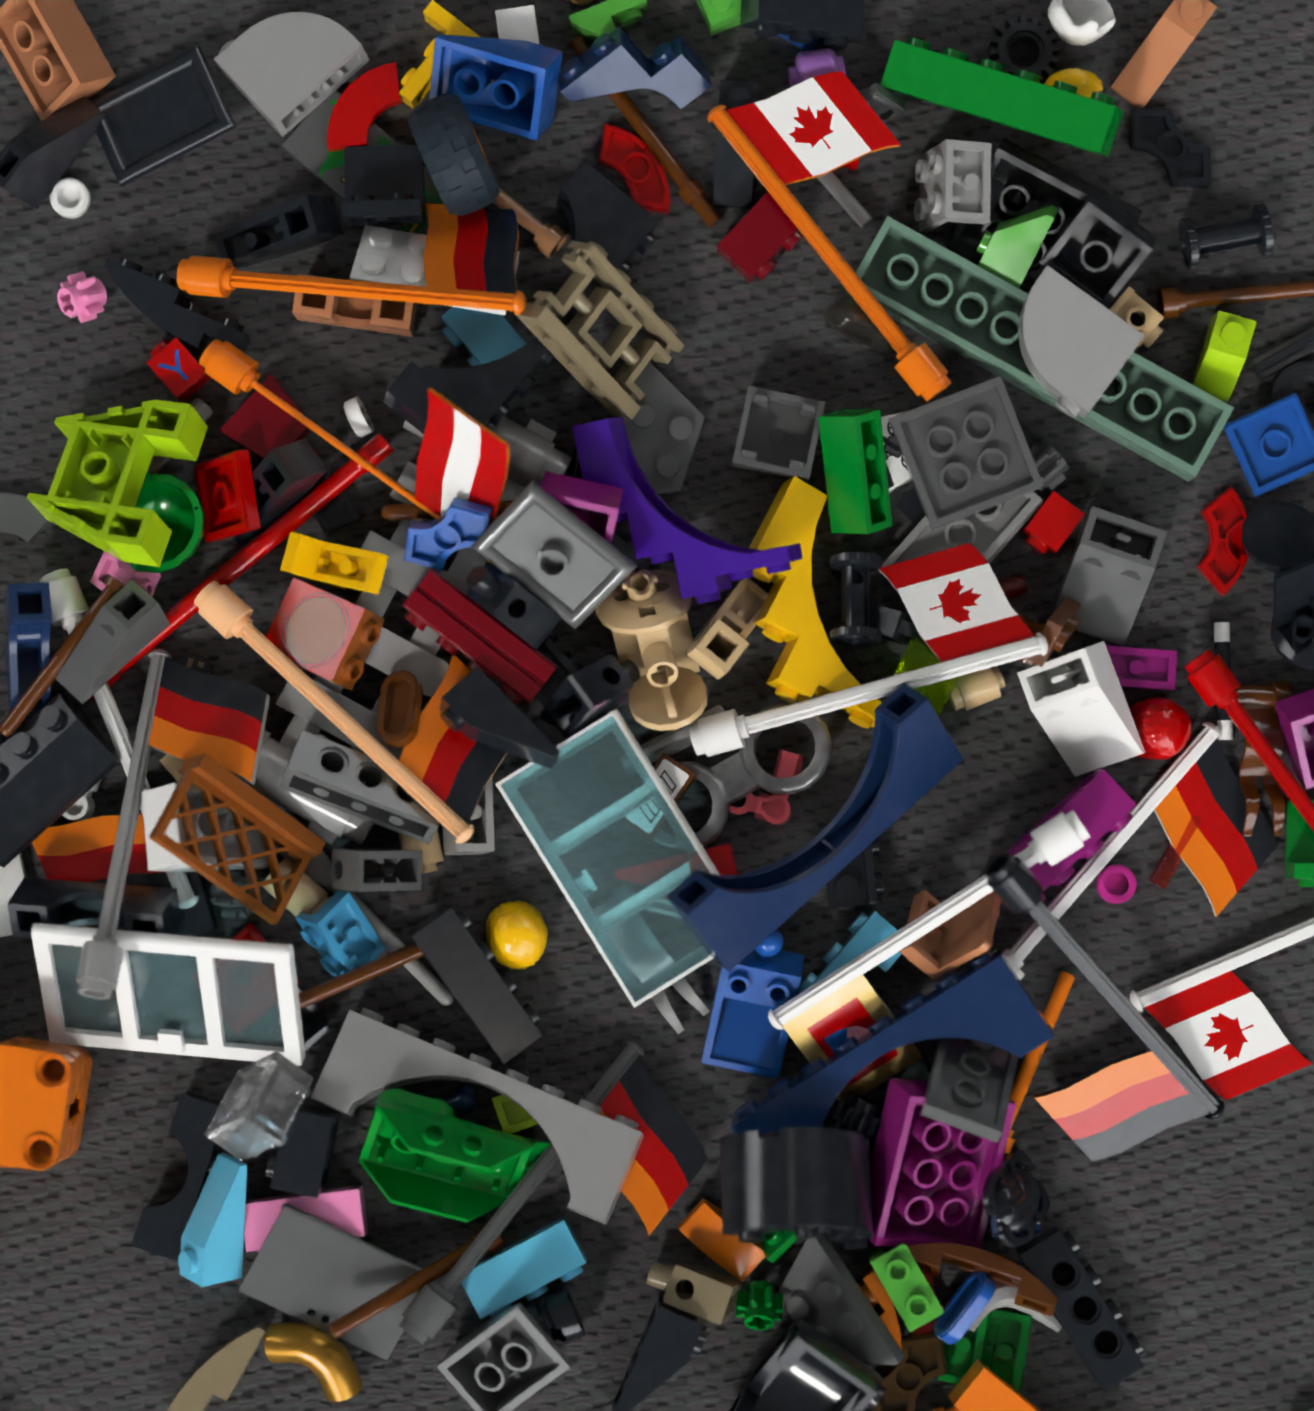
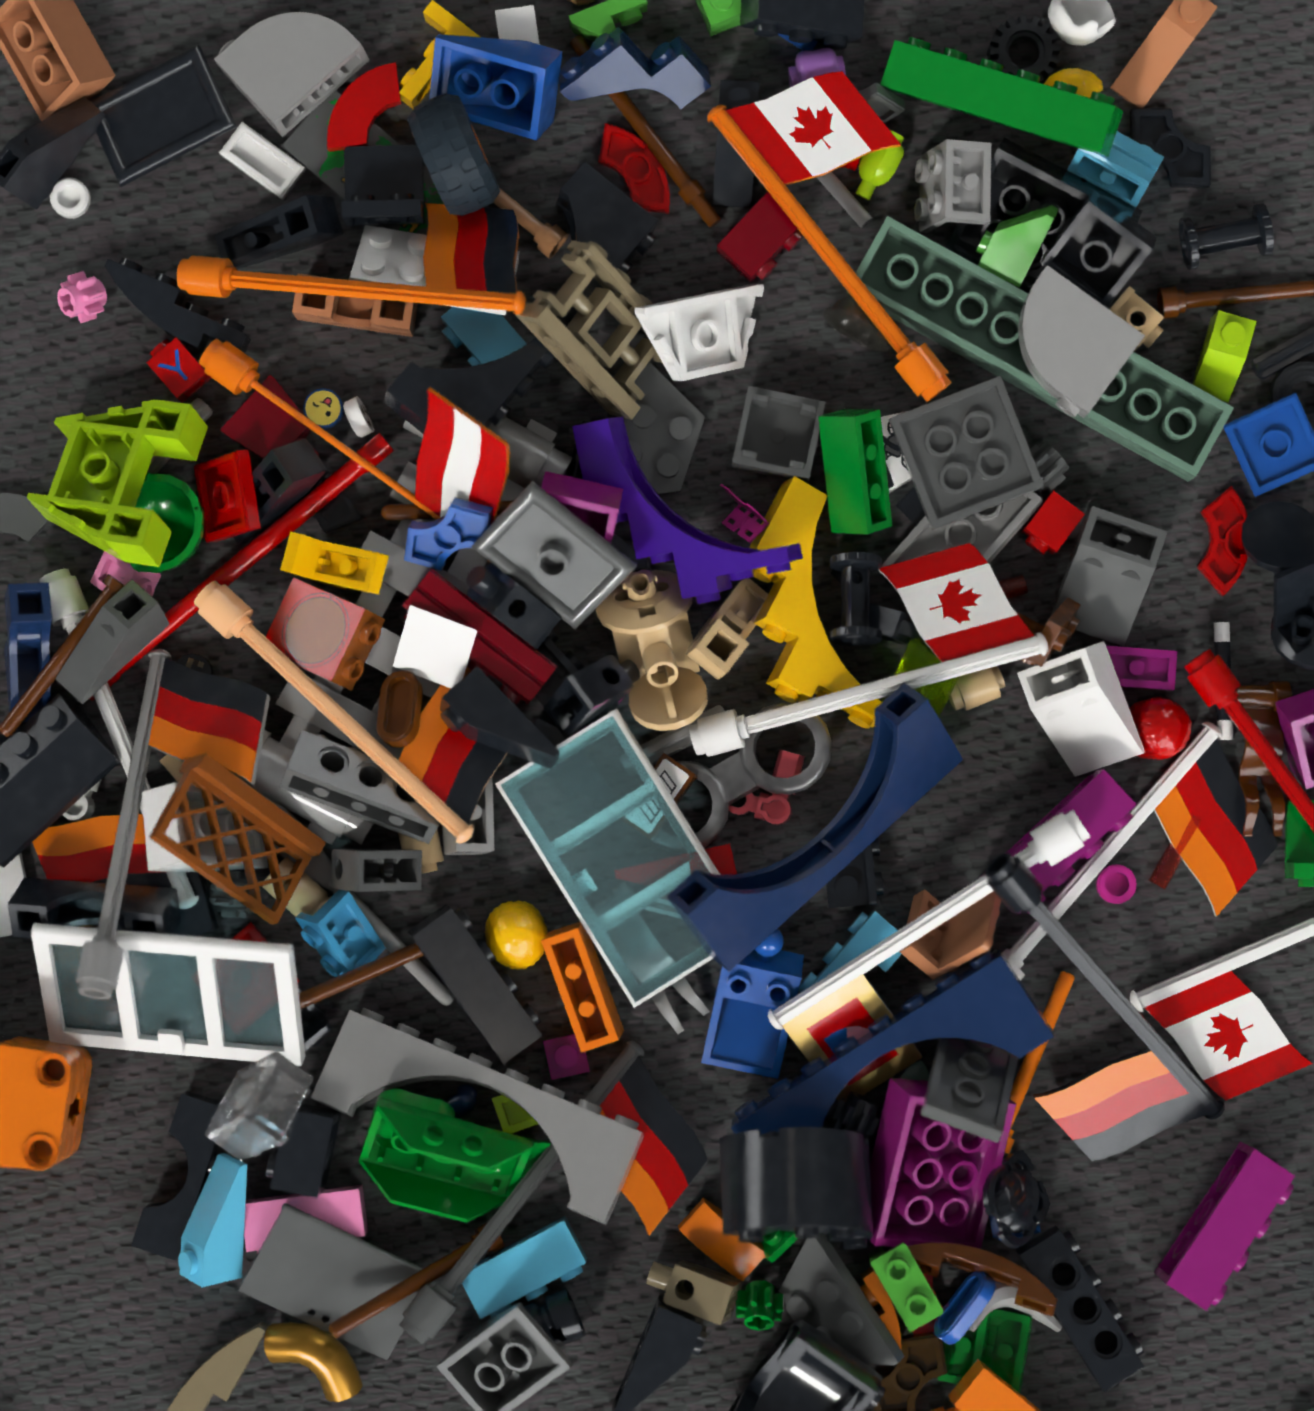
none -> white tile [219,122,306,200]
none -> light yellow tile [303,389,344,429]
none -> white sticker [393,605,477,689]
none -> orange brick [541,922,624,1053]
none -> magenta plate [543,1034,590,1080]
none -> white wing [634,284,764,381]
none -> dark pink piece [720,484,769,544]
none -> lime plant [855,129,904,200]
none -> medium azure brick [1067,130,1164,208]
none -> magenta brick [1154,1141,1295,1311]

